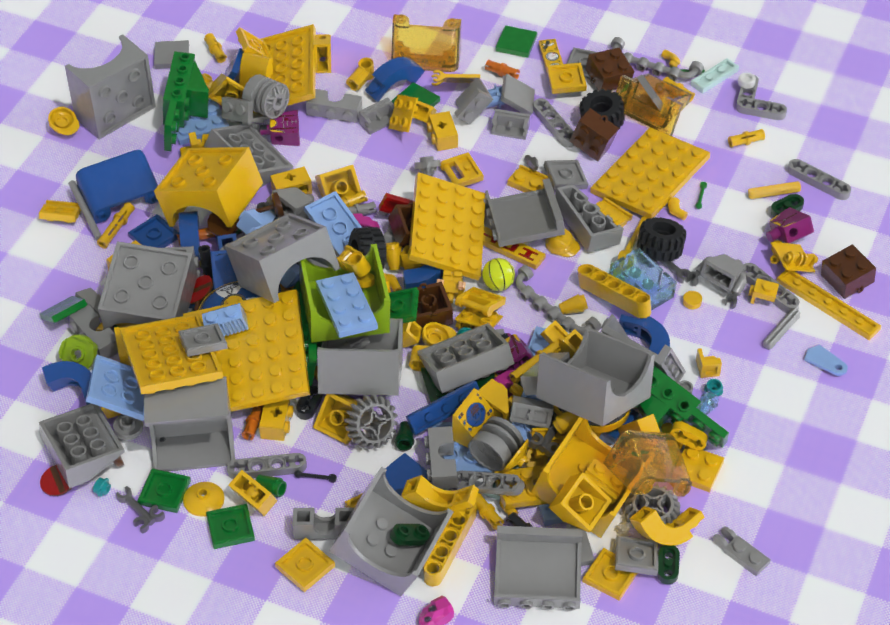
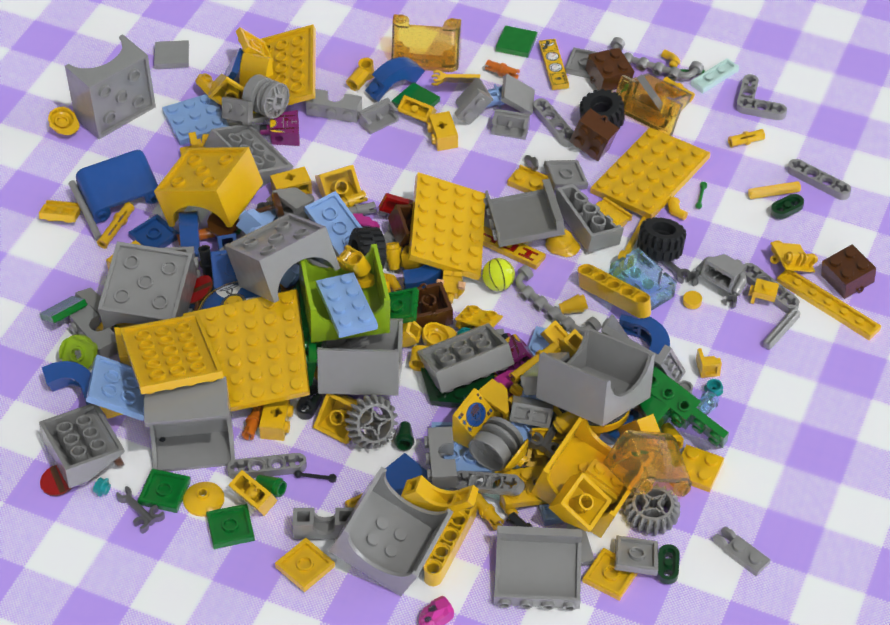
light grey plate [113,414,143,440] -> none
green wedge [163,51,209,151] -> none
light grey tile [178,323,228,357] -> none
light blue brick [202,303,249,337] -> none
yellow pin [204,33,227,63] -> none
yellow torso [313,34,331,73] -> none
yellow hinge [388,95,418,133] -> none
dark green plate [390,524,430,546] -> none
blue tile [406,380,479,435] -> none
light grey plate [414,156,441,175] -> none
yellow plate [439,152,484,187] -> none
yellow plate [455,287,506,317] -> none
yellow plate [547,63,587,94] -> none
yellow arch [629,506,705,546] -> none
yellow beam [670,421,708,450] -> none
white tile [738,72,756,89] -> none
magenta torso [766,207,814,243] -> none
light blue piece [804,345,848,376] -> none

